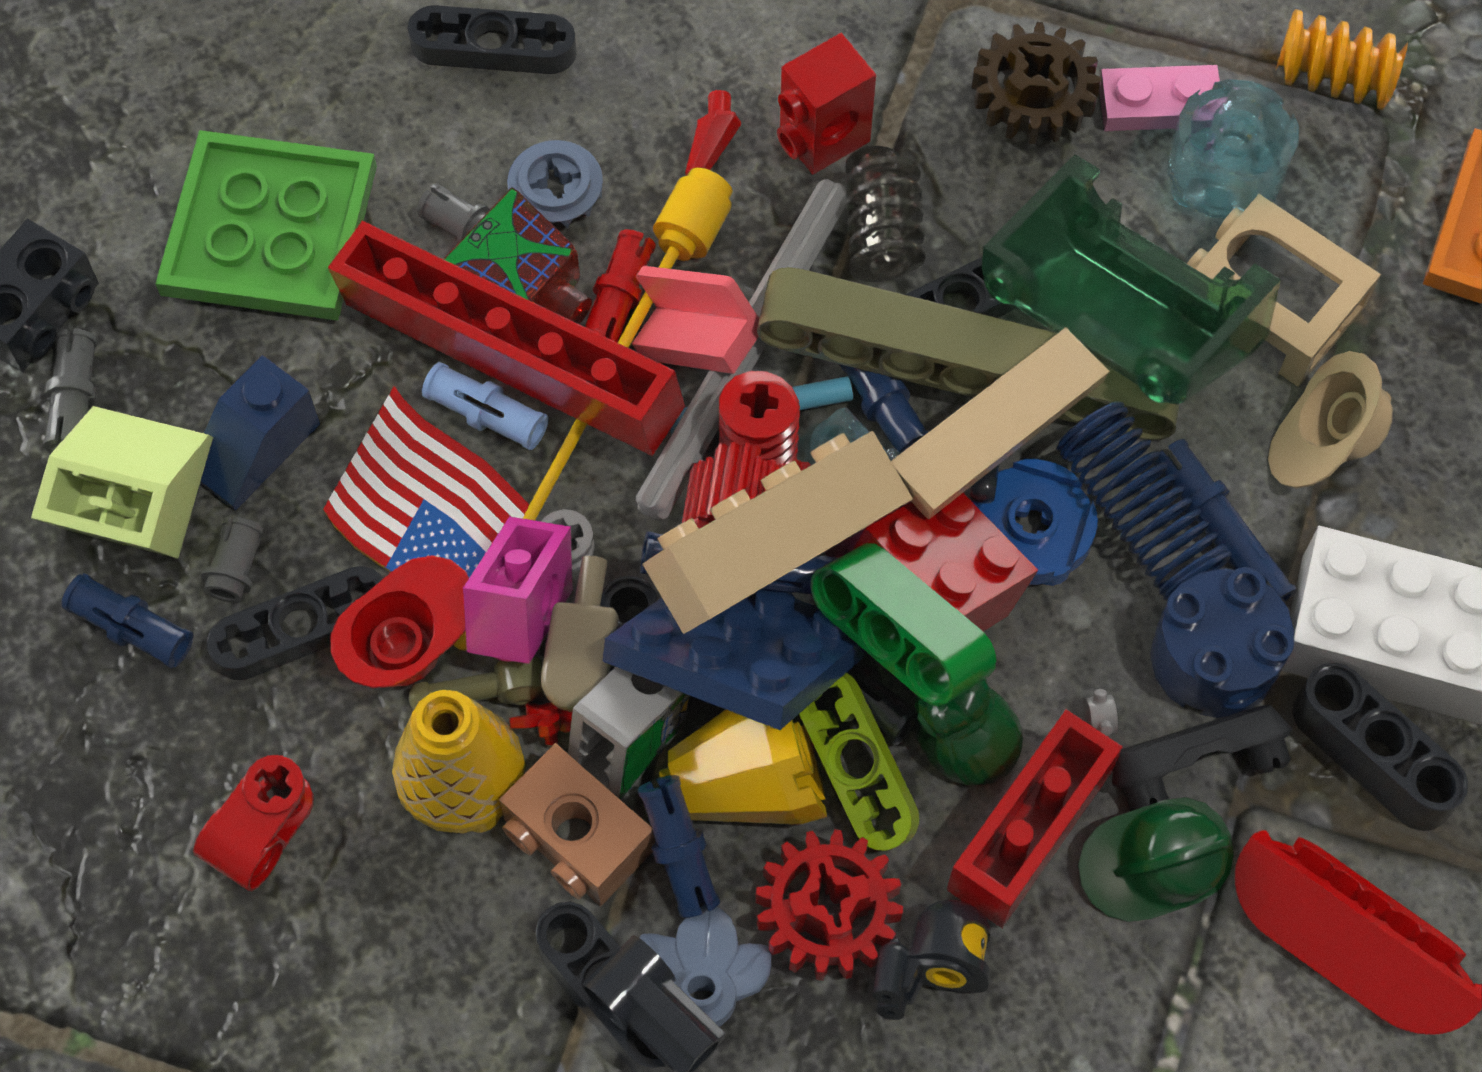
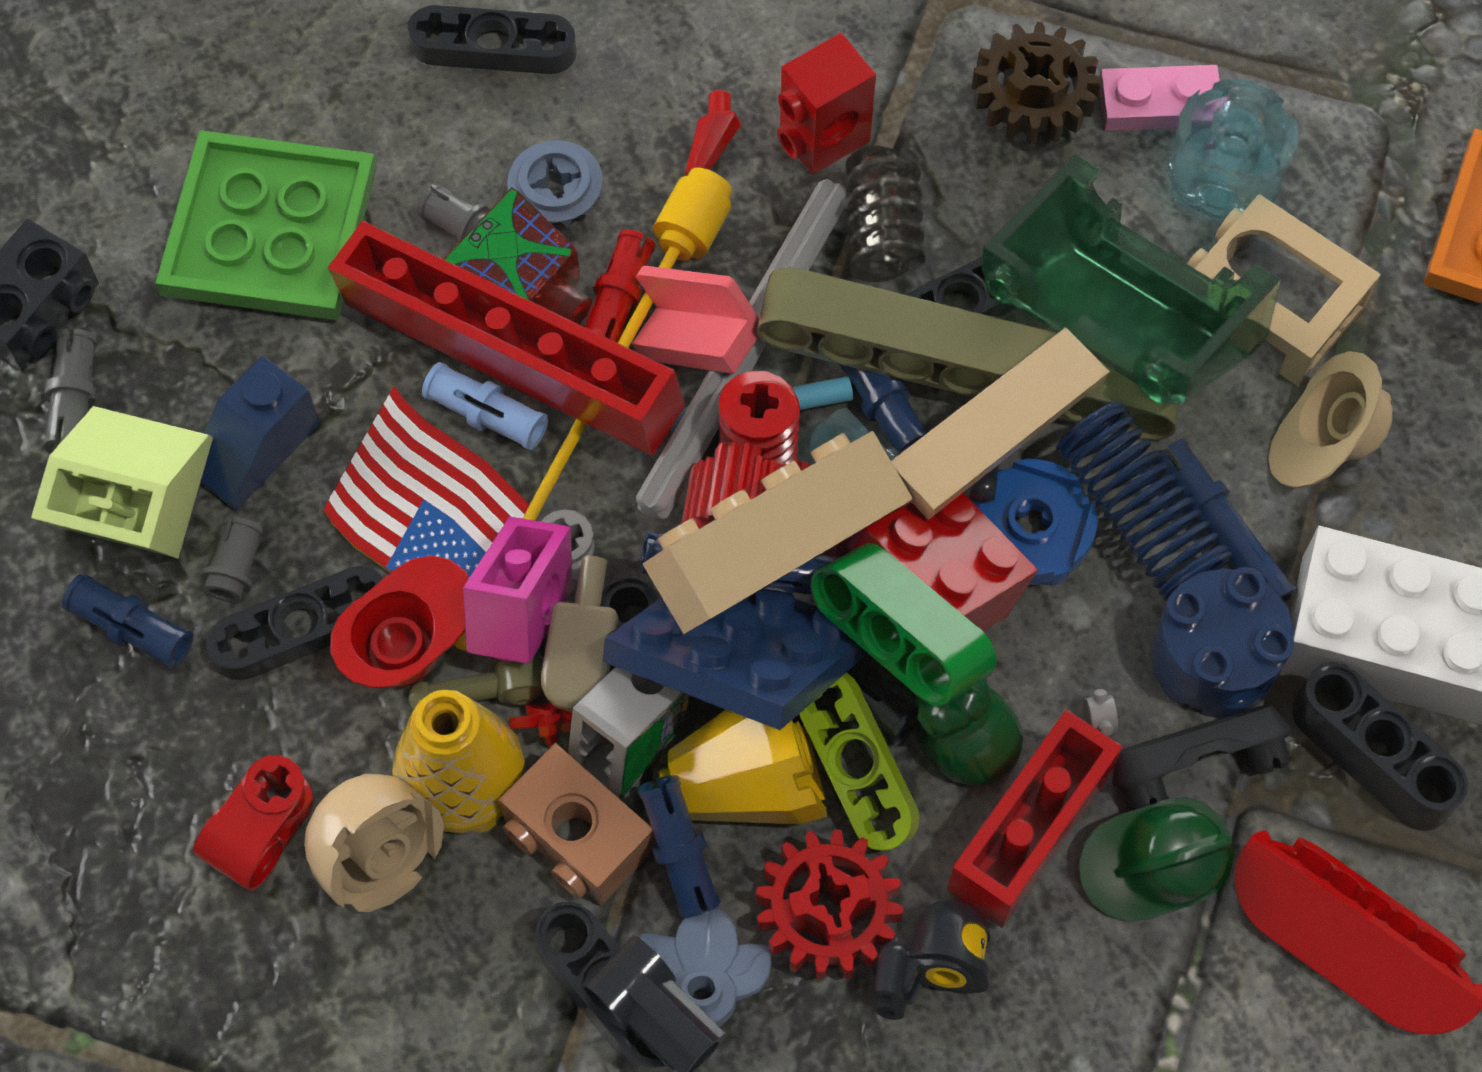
light orange piece [1275,9,1408,110] -> none
none -> tan cylinder [304,774,444,912]

